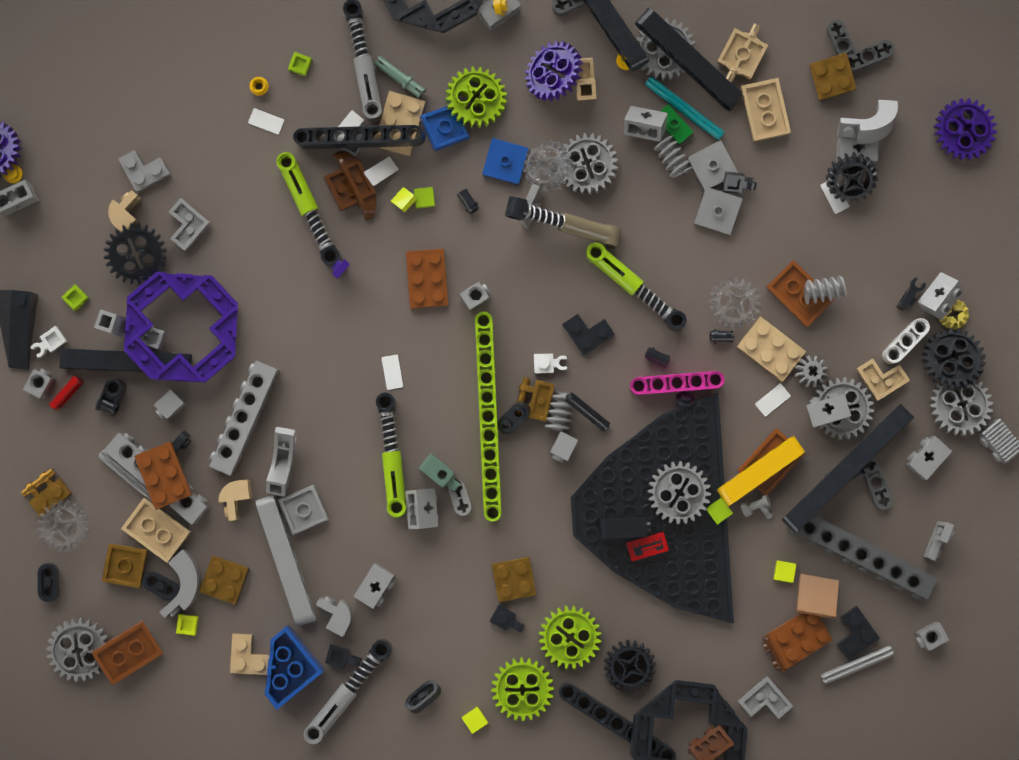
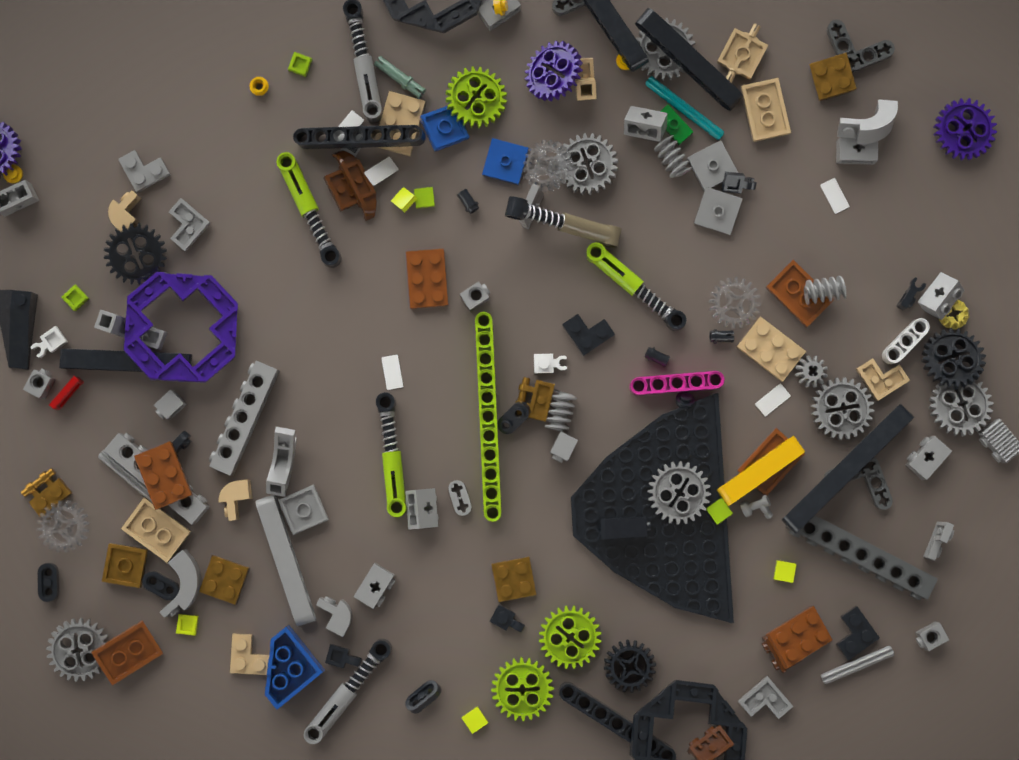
black piece [95,379,126,417] -> none
white sticker [248,108,284,134] -> none
dark purple plate [331,259,350,279] -> none
sand green torso [418,453,461,491] -> none
black axle [565,392,610,431] -> none
red tile [626,532,669,561] -> none
medium nougat tile [796,574,839,619] -> none
light grey brick [806,392,851,428] -> none
black gear [826,152,878,204] -> none

